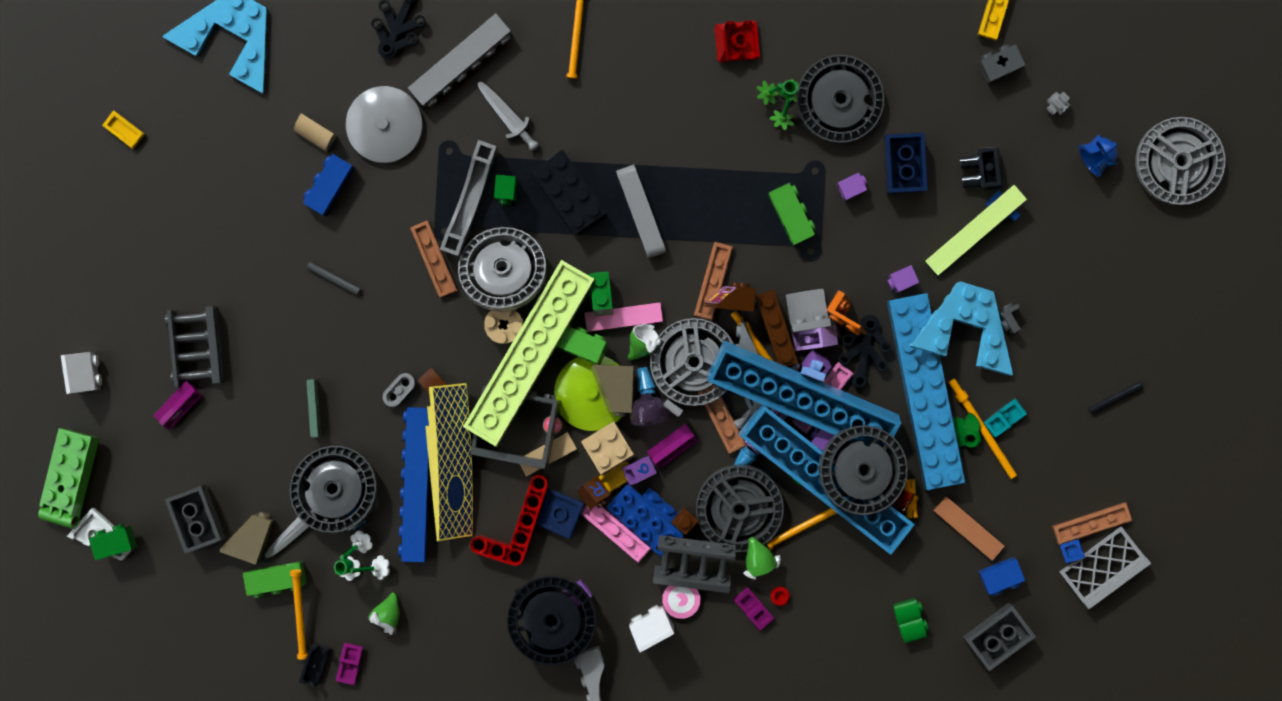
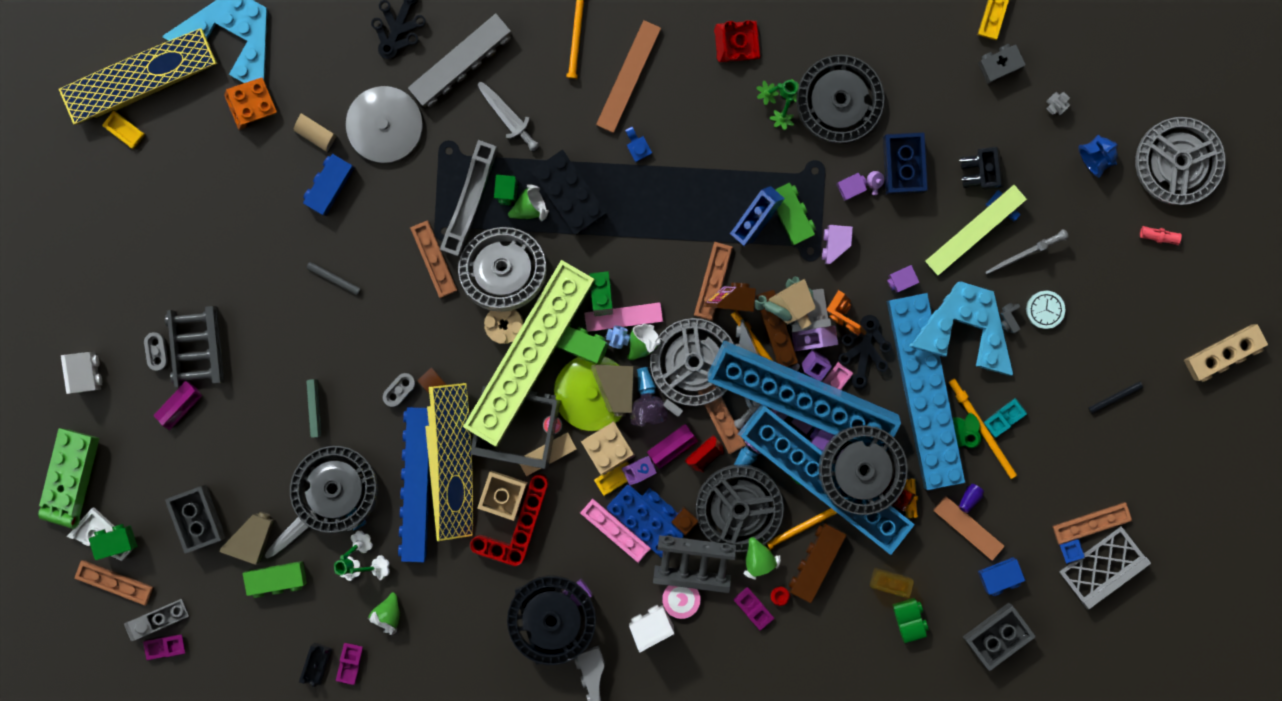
light orange bar [290,569,308,660] -> none
dark blue tile [536,489,585,539] -> none
reddish brown brick [577,476,611,510] -> none
light grey beam [616,164,666,259] -> none
light blue tile [800,360,826,381] -> none
none -> dark blue slope [59,28,217,125]
none -> nougat tile [74,560,154,606]
none -> light grey slope [124,599,189,641]
none -> magenta slope [143,634,185,660]
none -> light grey plate [144,332,168,371]
none -> orange bracket [224,78,277,130]
none -> tan brick [477,470,528,521]
none -> hat [508,185,549,221]
none -> nougat tile [596,20,661,133]
none -> light blue gear [606,325,630,349]
none -> blue plate [626,127,652,162]
none -> red slope [685,435,724,472]
none -> blue brick [730,186,785,246]
none -> tan torso [754,276,815,329]
none -> reddish brown brick [788,523,846,603]
none -> lavender slope [822,225,853,264]
none -> lavender piece [867,171,884,195]
none -> clear yellow brick [869,568,914,599]
none -> dark purple cone [958,484,984,513]
none -> light grey sword [985,230,1069,274]
none -> light aqua tile [1026,291,1066,329]
none -> coral pin [1140,226,1182,245]
none -> tan brick [1184,324,1268,382]

